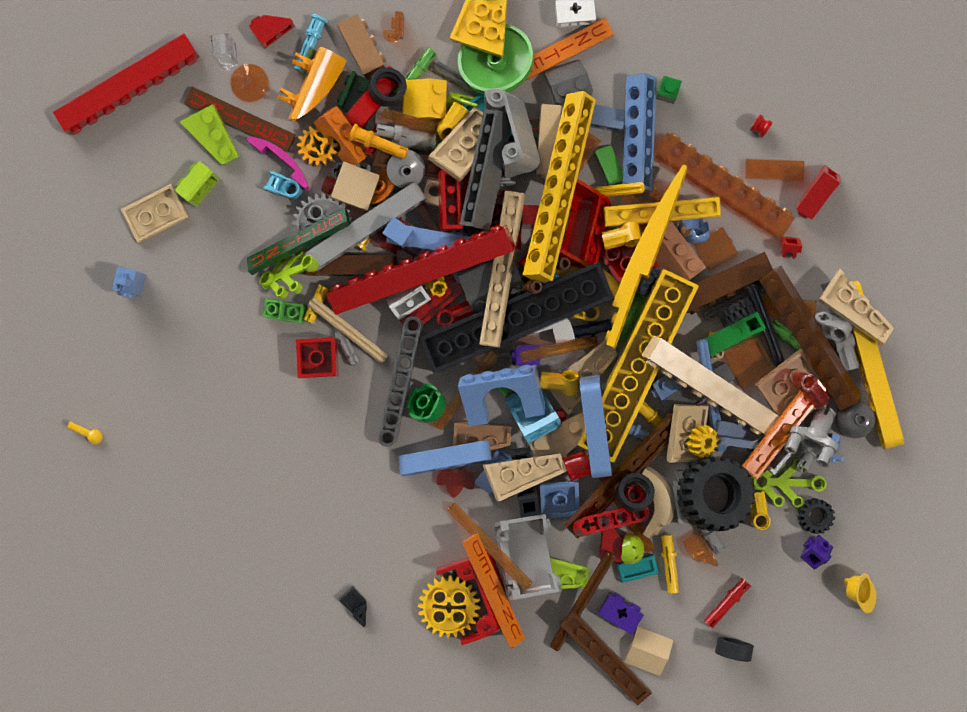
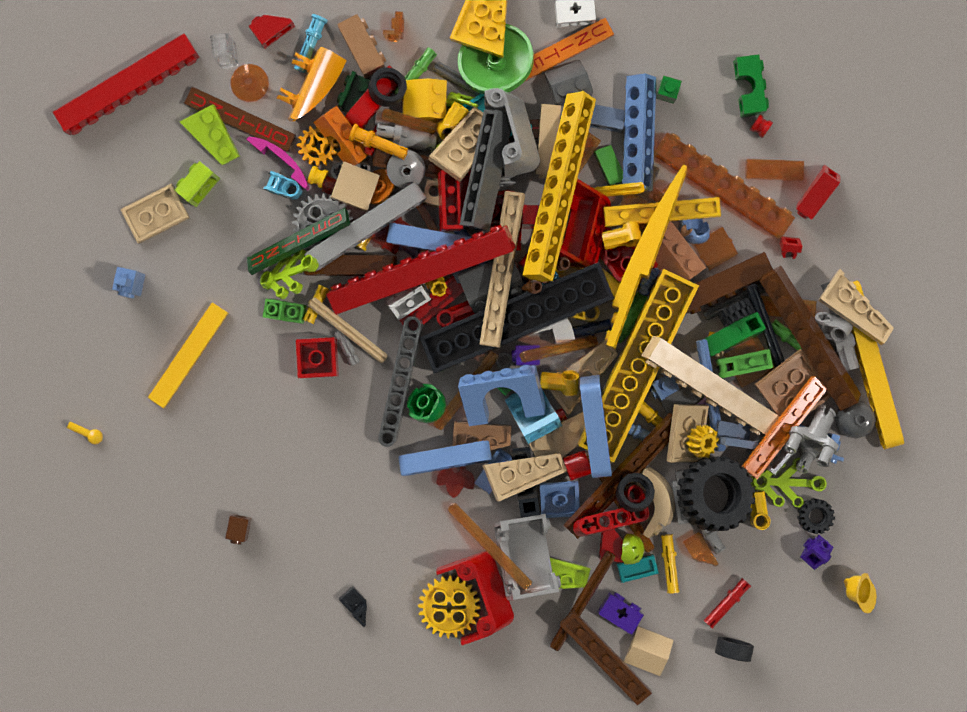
medium blue brick [383,217,415,248] -> none
orange tile [462,533,525,648] -> none
clear red piece [793,372,830,409] -> none
none -> yellow tile [148,302,229,408]
none -> reddish brown brick [225,514,252,545]
none -> yellow wheel [307,166,329,189]
none -> bright green plate [716,349,773,378]
none -> green arch [733,54,769,118]

